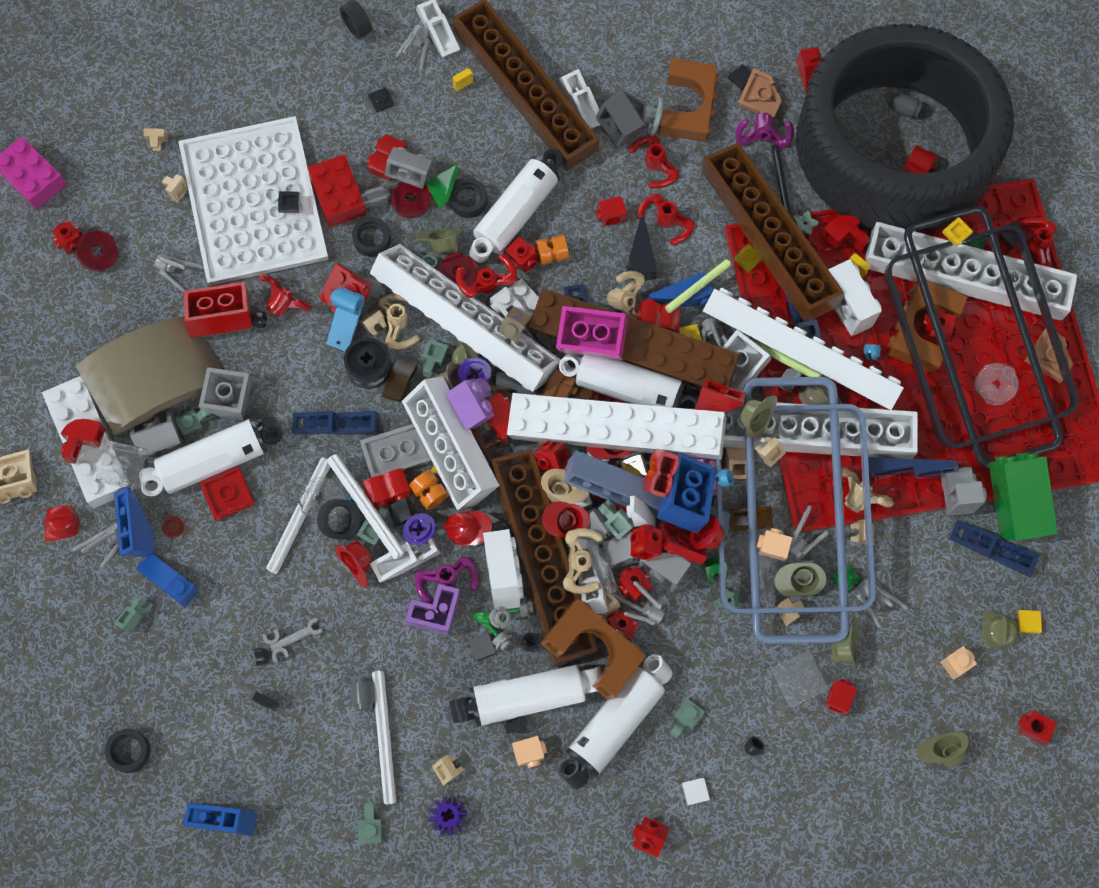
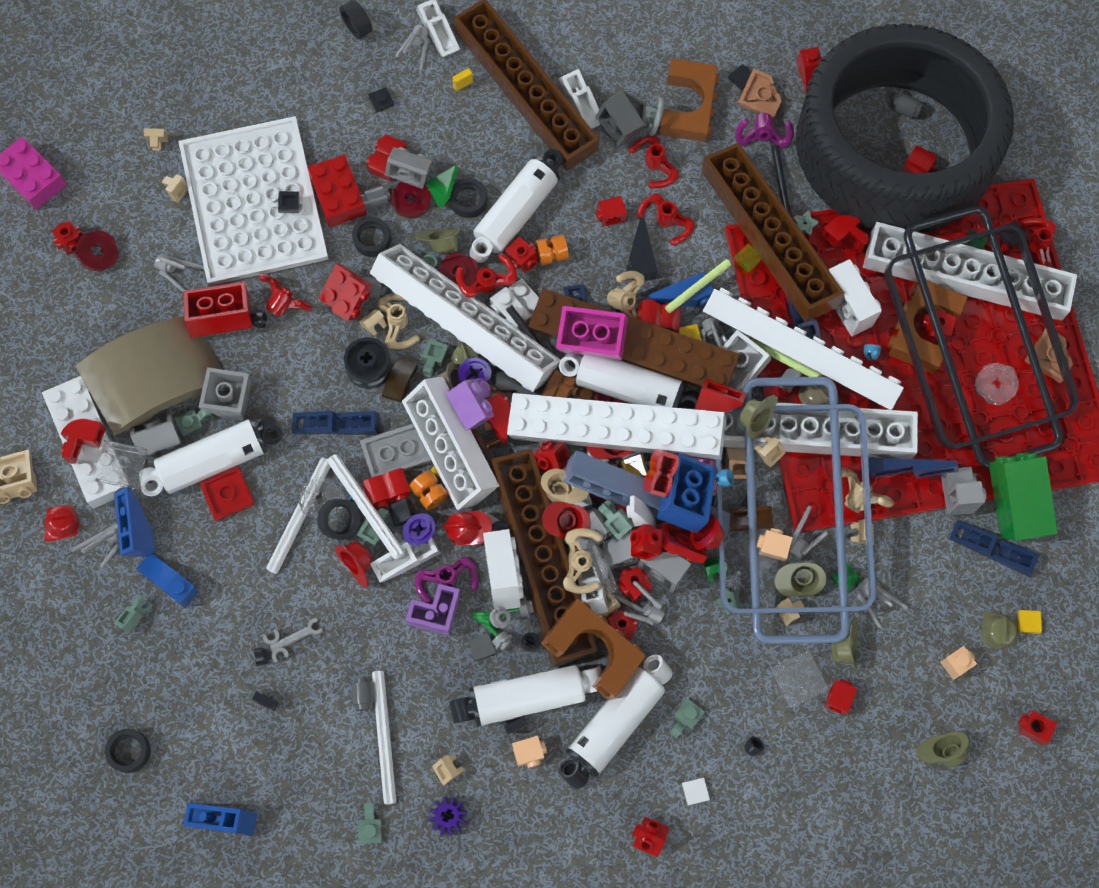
clear red plate [162,516,184,538] -> none
dark azure door [326,287,364,351] -> none
dark tan brick [498,306,531,342] -> none
yellow tile [850,253,870,278] -> none
yellow tile [942,217,973,247] -> none

